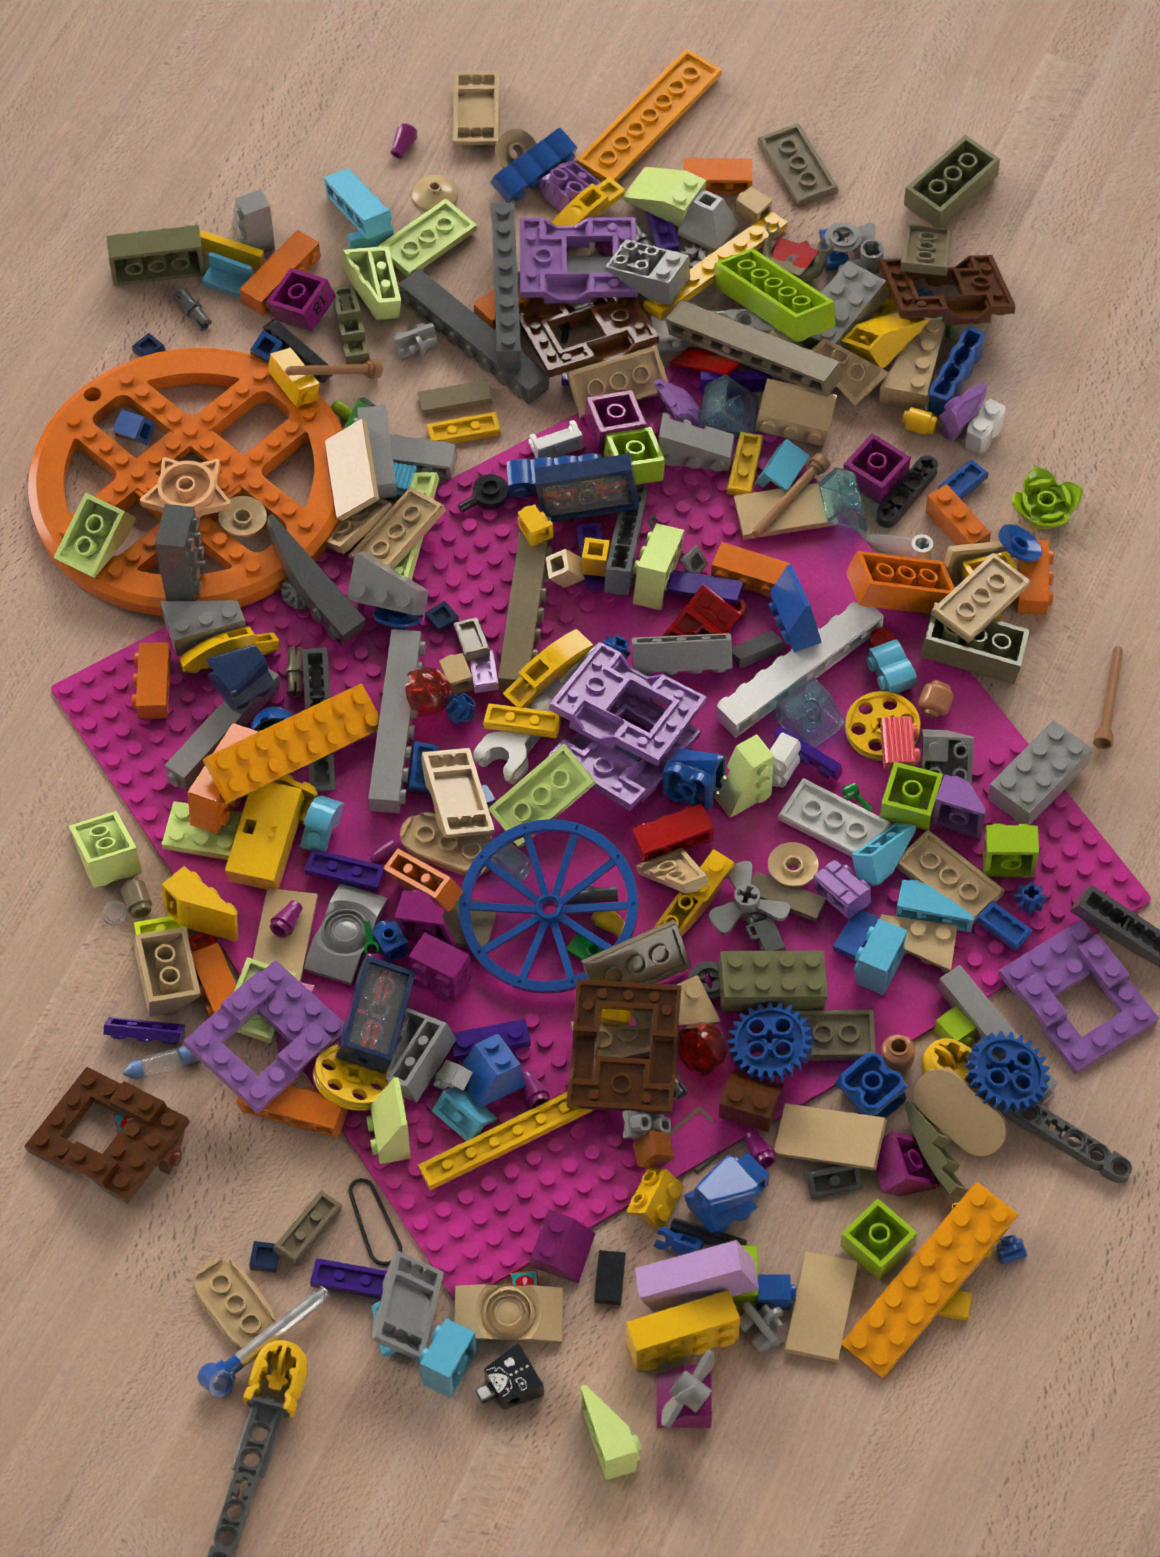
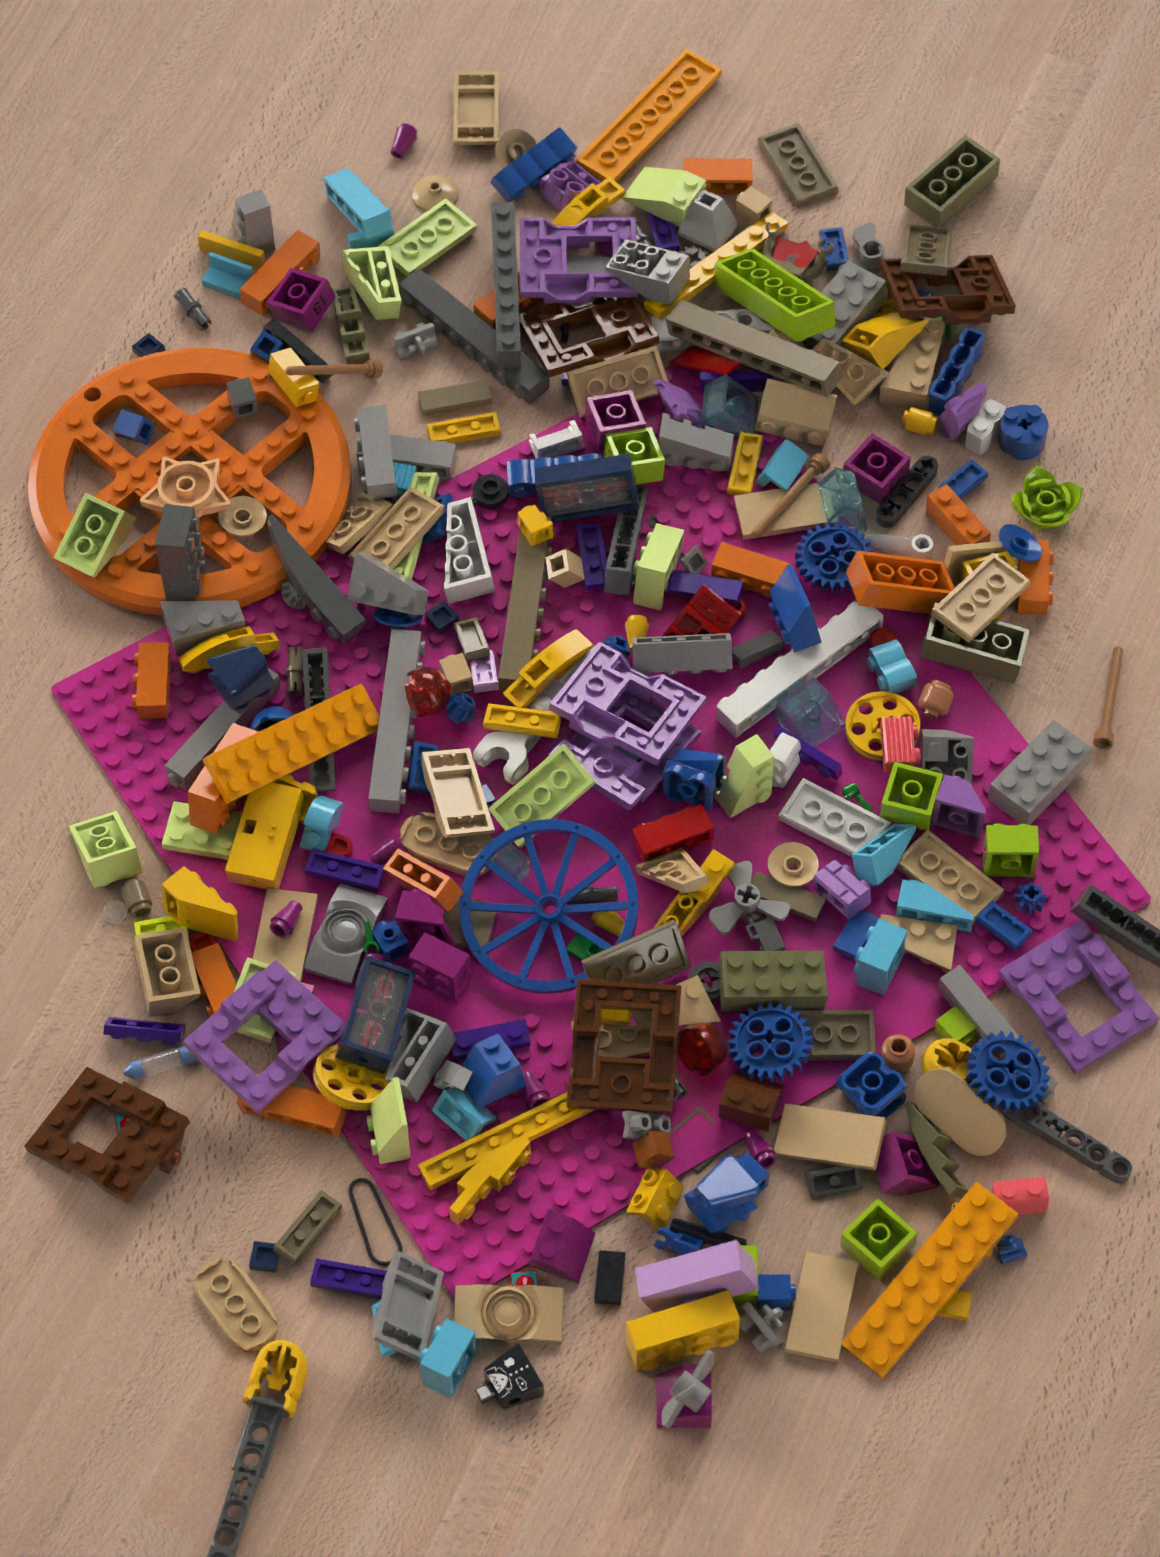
olive brick [106,225,205,286] -> none
piece [198,1286,331,1397] -> none
tan tile [325,419,379,521] -> none
piece [331,395,377,430] -> none
yellowish green slope [580,1385,641,1480] -> none
yellow brick [582,538,610,577] -> none
light grey gear [825,222,862,255] -> none
none -> dark grey brick [226,377,258,419]
none -> red tile [325,833,353,858]
none -> blue plate [423,493,454,544]
none -> white wedge [444,497,496,604]
none -> yellow slope [449,1139,532,1225]
none -> yellow cone [625,615,649,652]
none -> blue gear [795,522,873,594]
none -> coral brick [991,1176,1050,1215]
none -> blue brick [998,405,1048,460]

